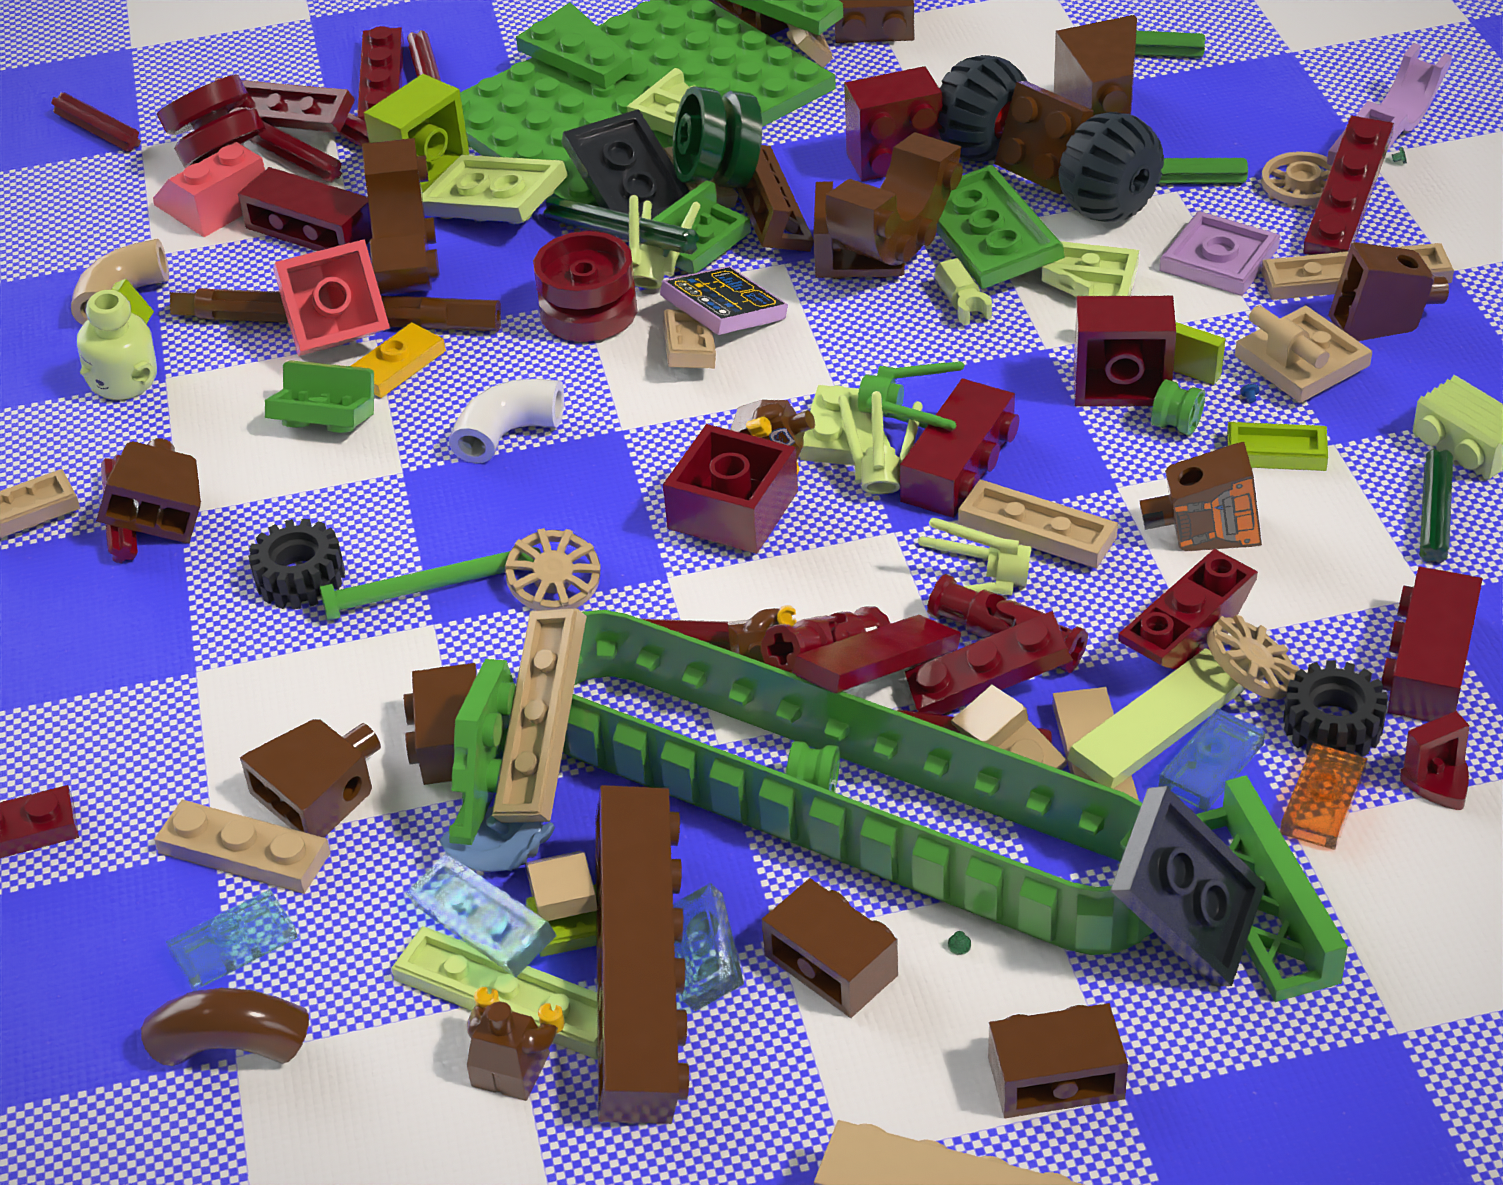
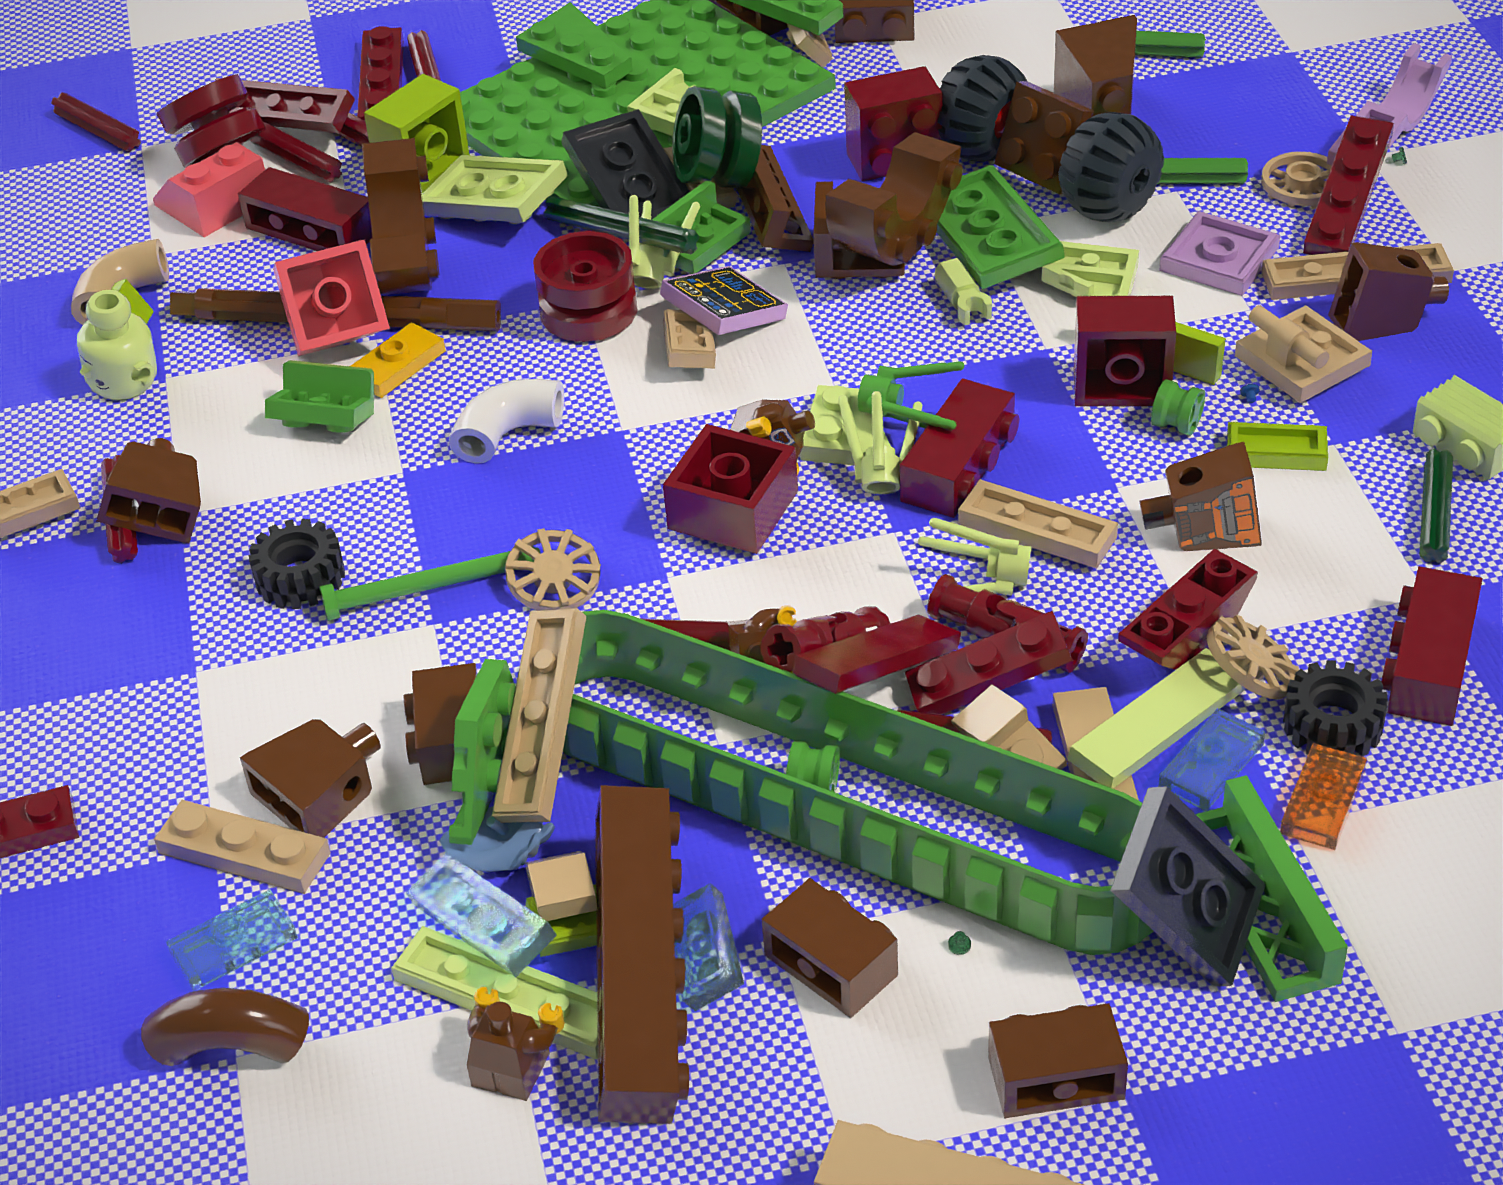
dark red tile [1400,711,1470,810] -> none

